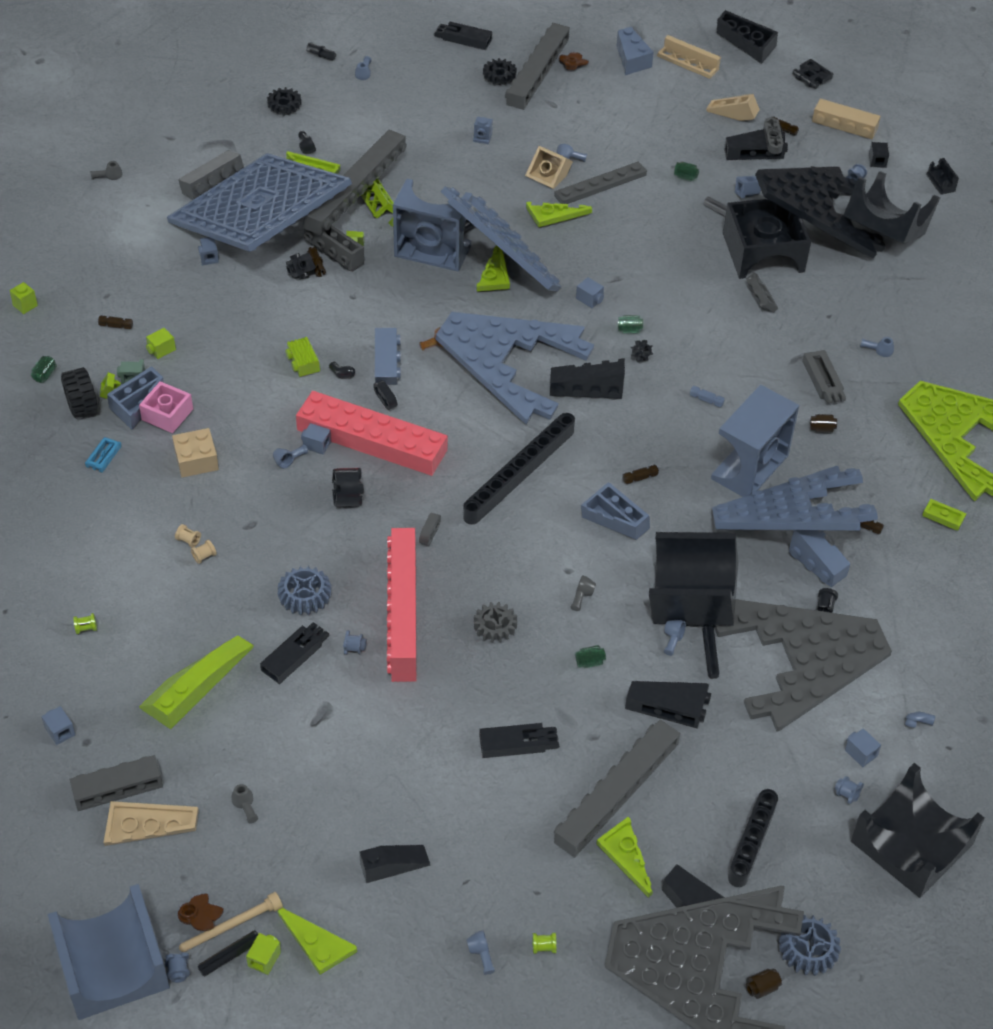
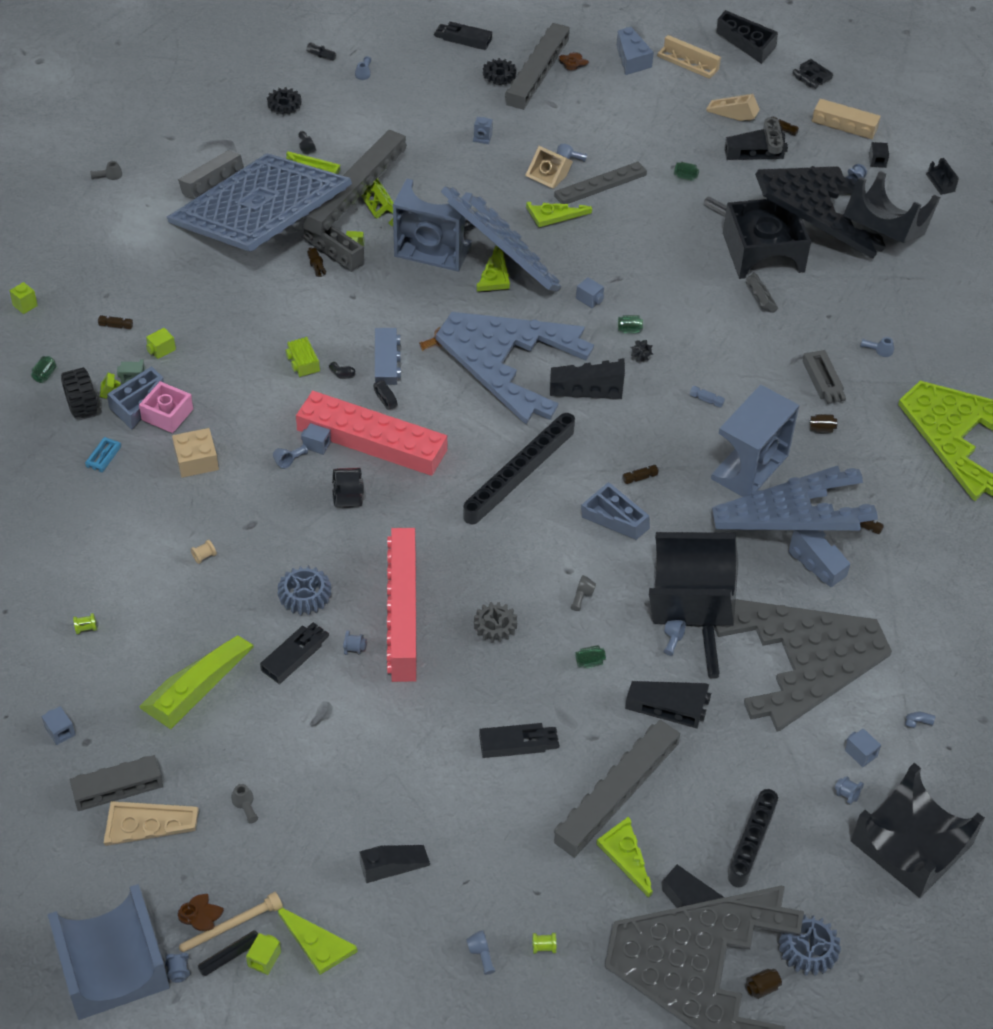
tan bush [175,524,201,547] -> none
sand blue brick [198,237,219,265] -> none
black brick [286,252,316,279] -> none
dark grey beam [419,513,441,546] -> none
sand blue brick [735,176,761,198] -> none
black bush [817,588,838,613] -> none
lime plate [922,499,967,531] -> none

